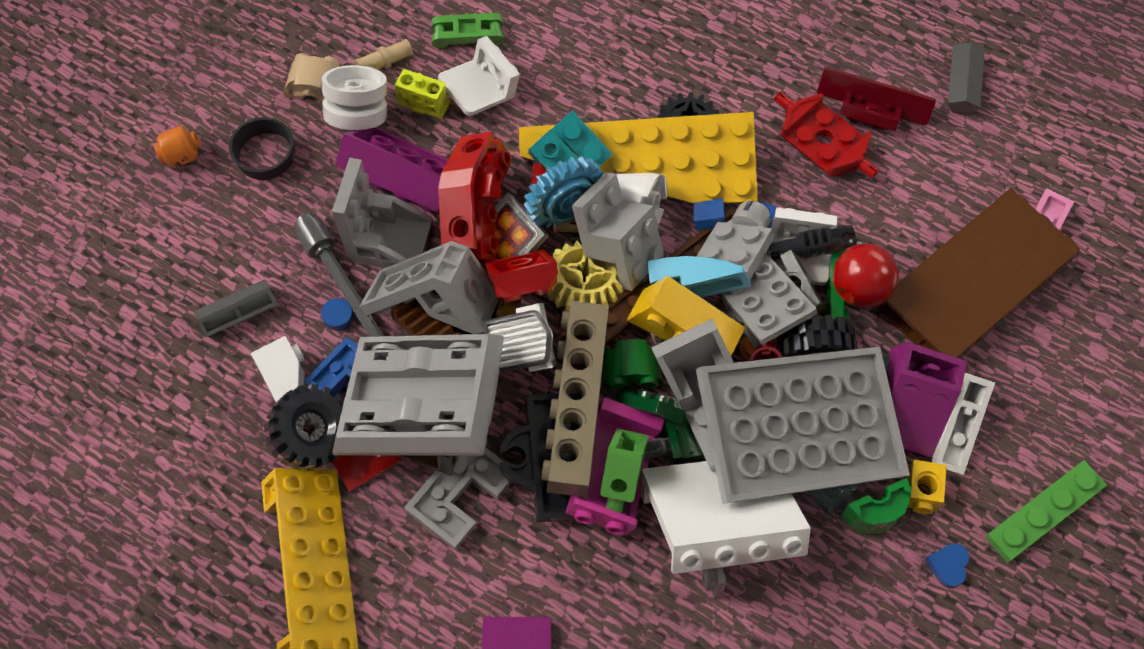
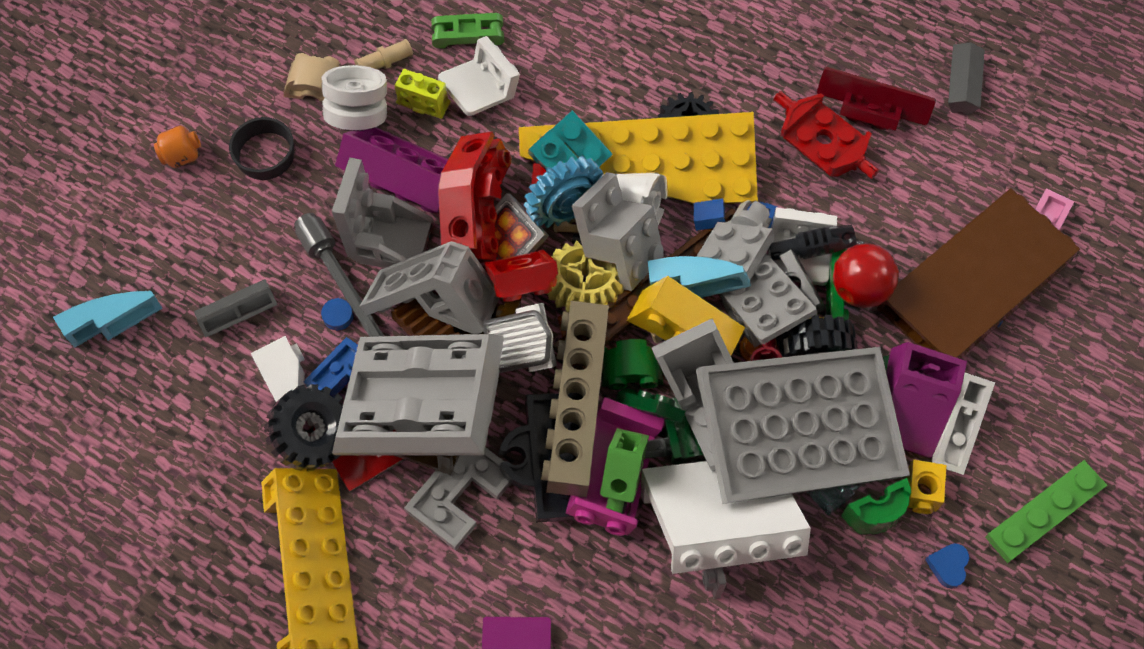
none -> medium azure slope [53,291,162,348]

